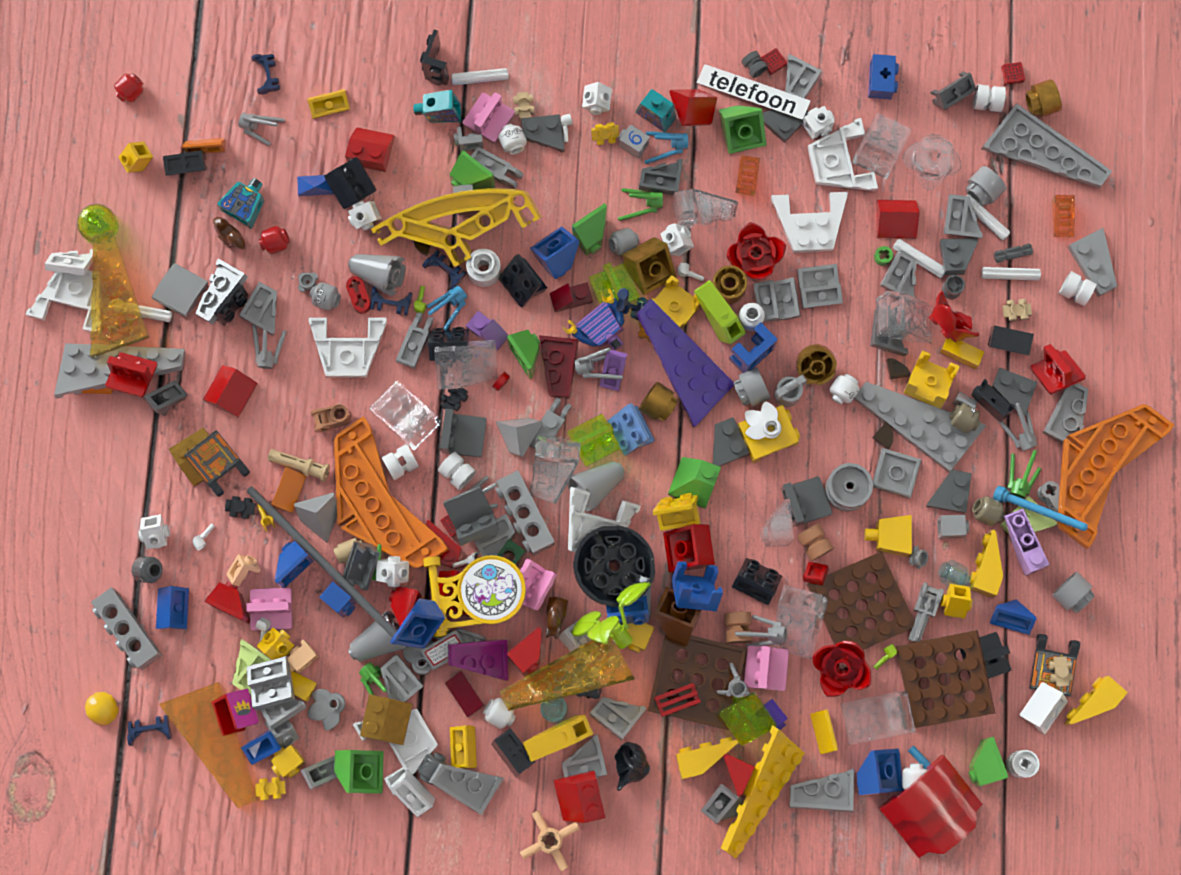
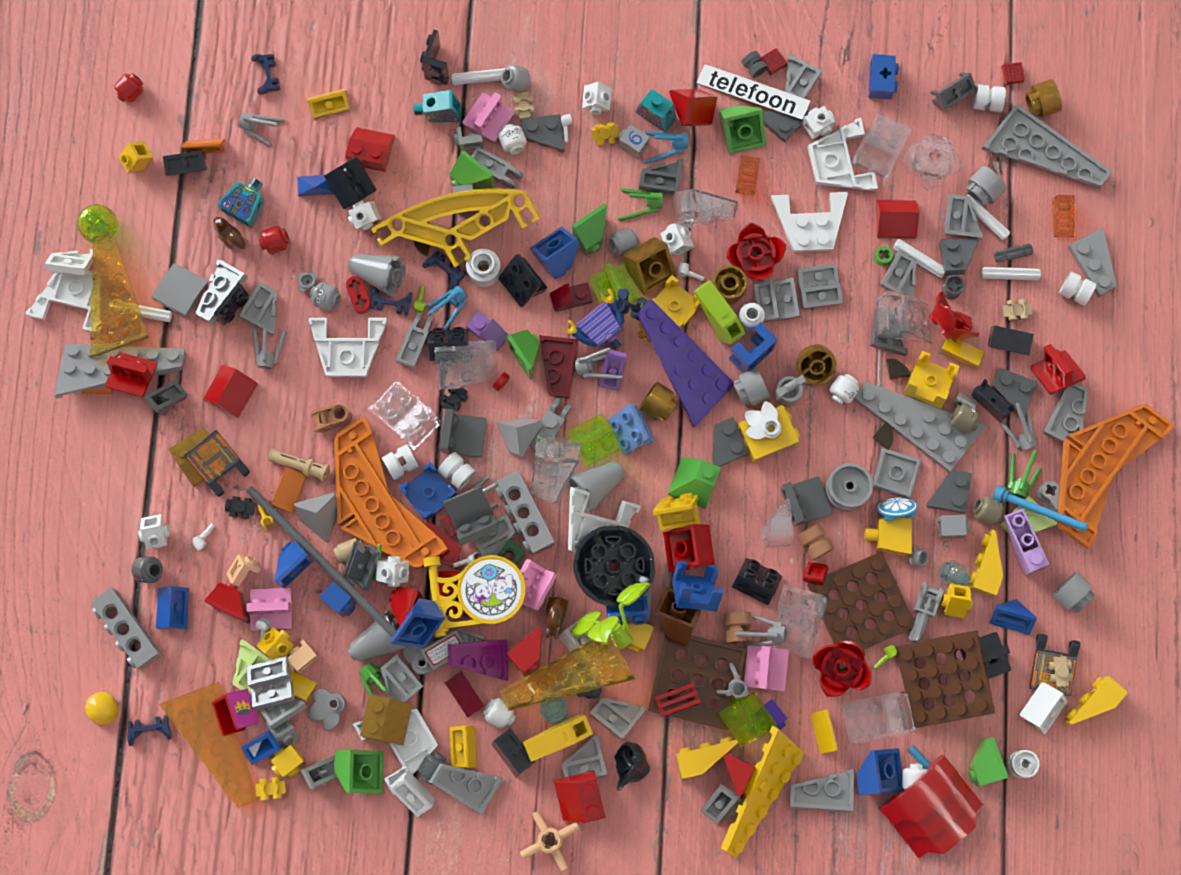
none -> blue panel [399,462,457,522]
none -> light grey head [501,65,530,92]
none -> dark azure dish [876,497,918,521]

